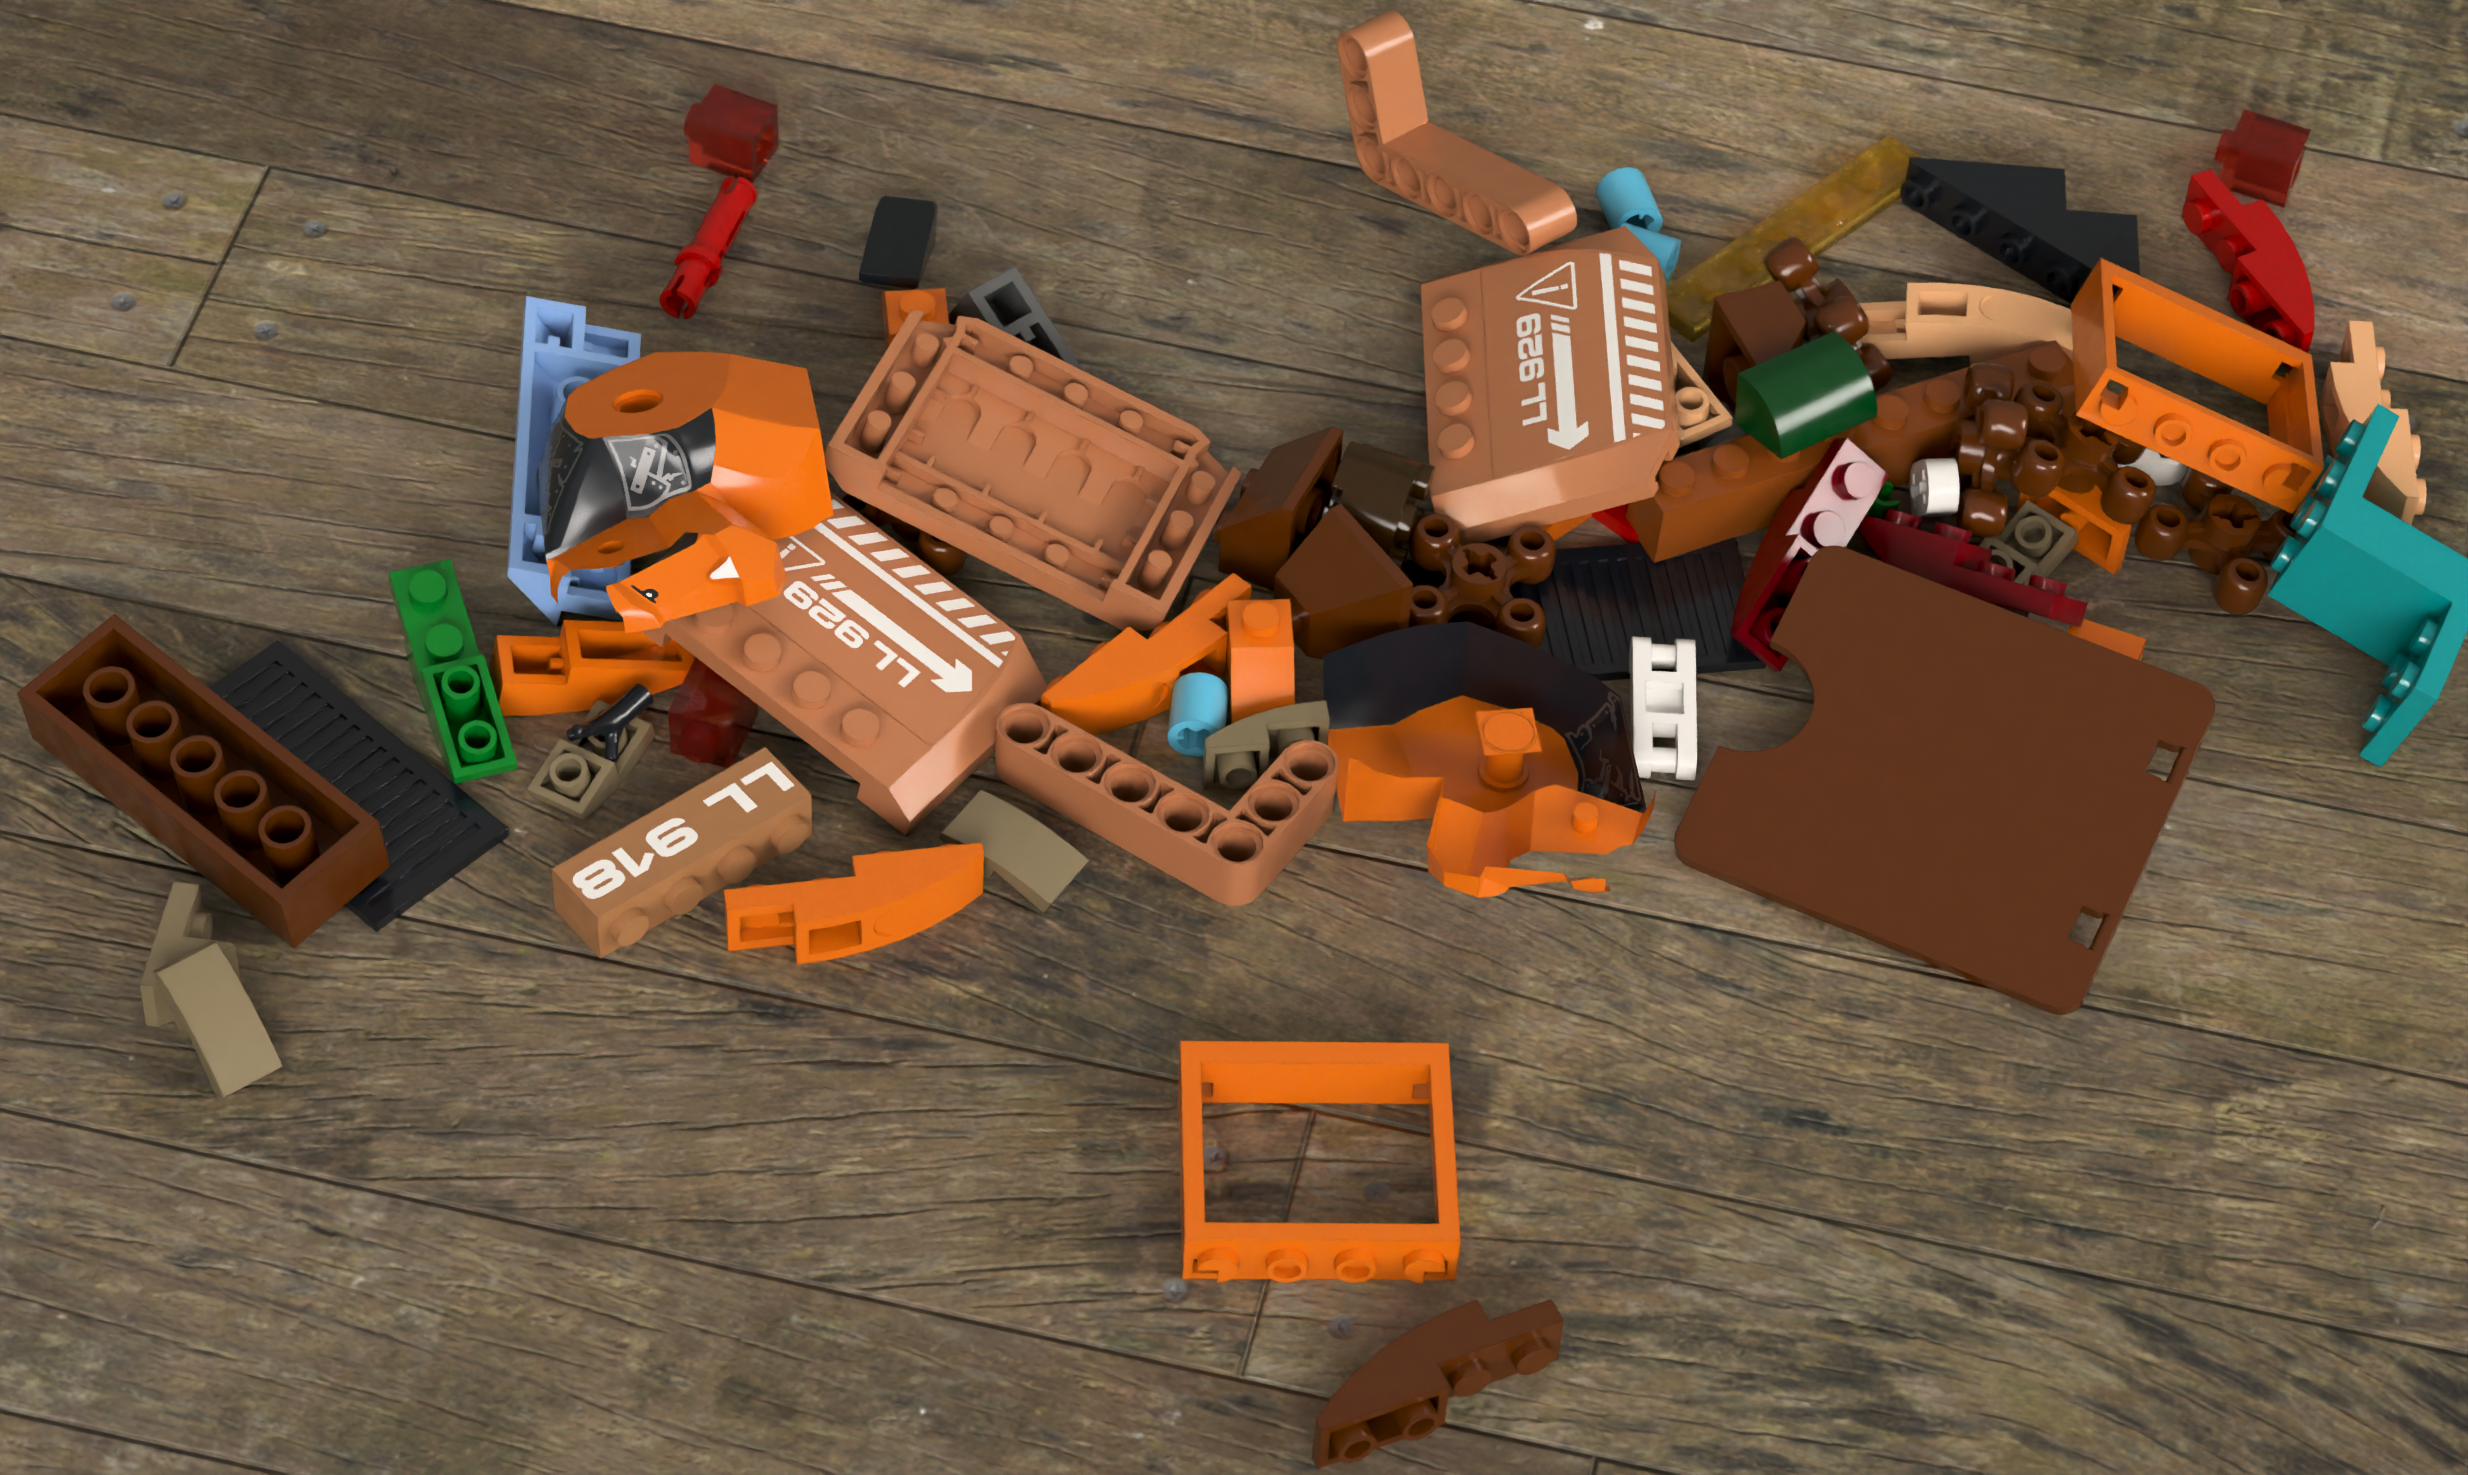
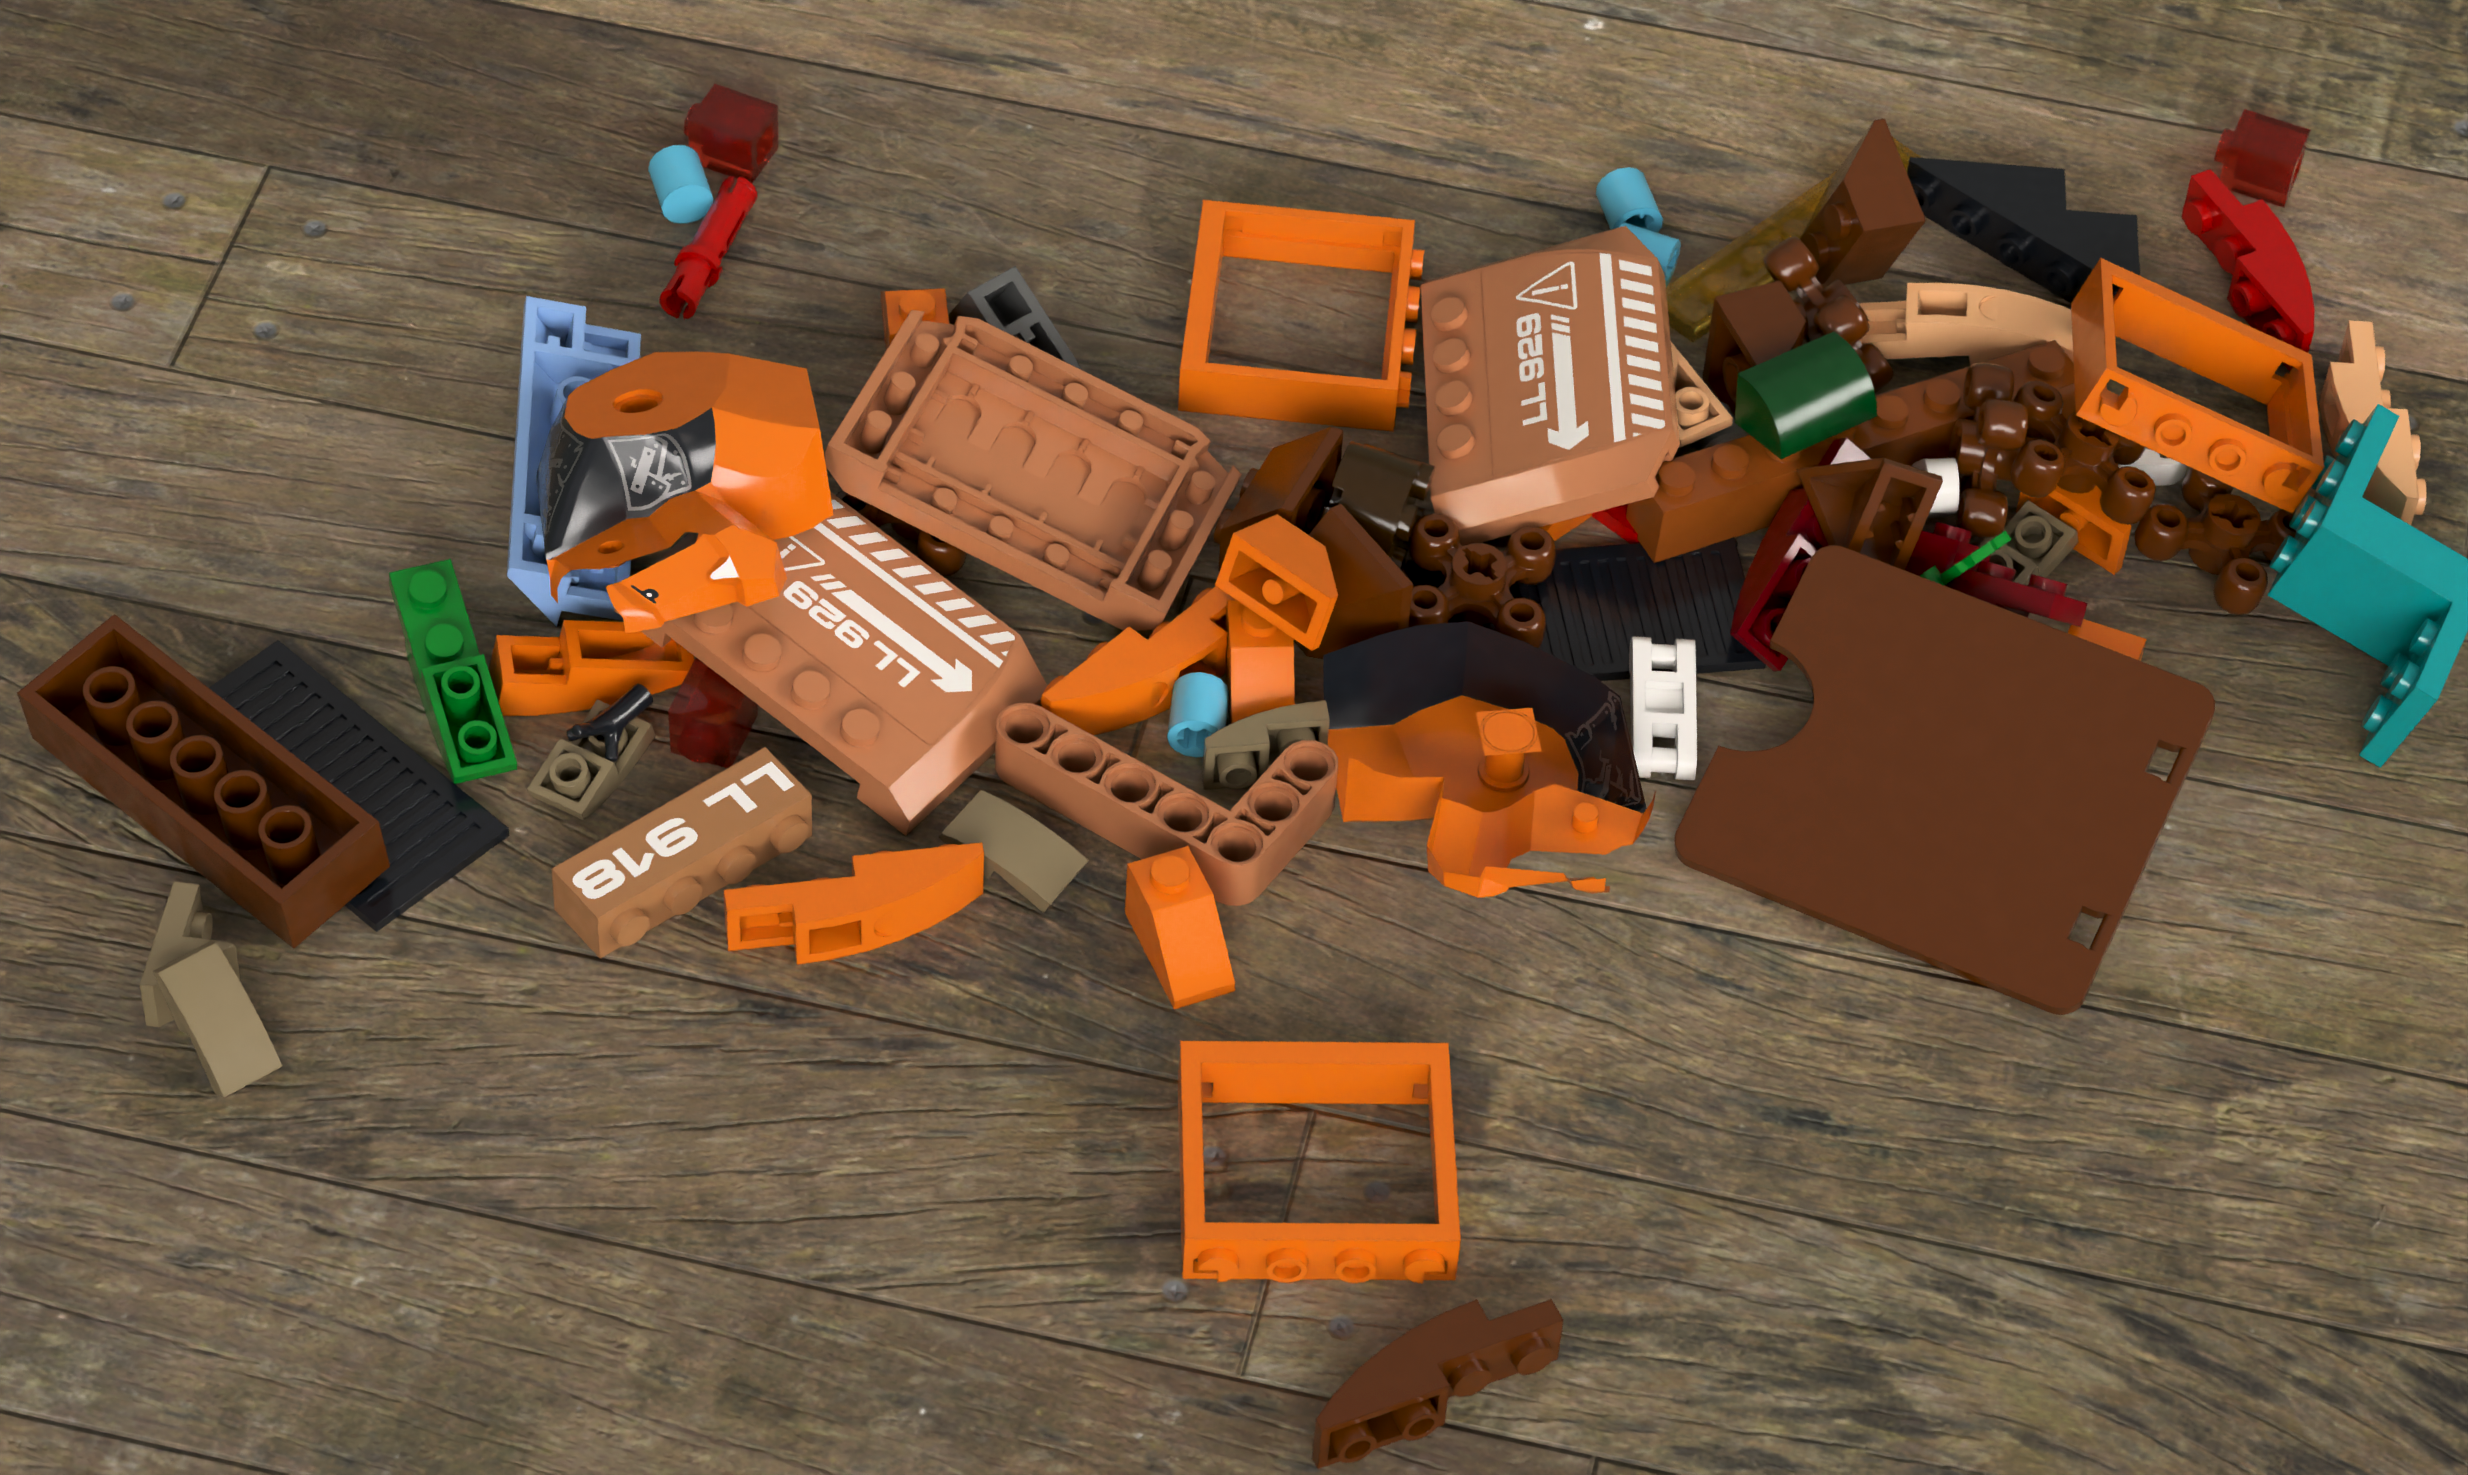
black slope [859,196,938,289] -> none
nougat beam [1337,10,1577,256] -> none
none -> medium azure piece [648,145,714,224]
none -> orange slope [1125,846,1235,1010]
none -> orange window [1178,200,1424,432]
none -> orange slope [1215,514,1338,651]
none -> reddish brown slope [1796,458,1943,570]
none -> reddish brown slope [1800,119,1926,287]
none -> green piece [1919,531,2012,585]

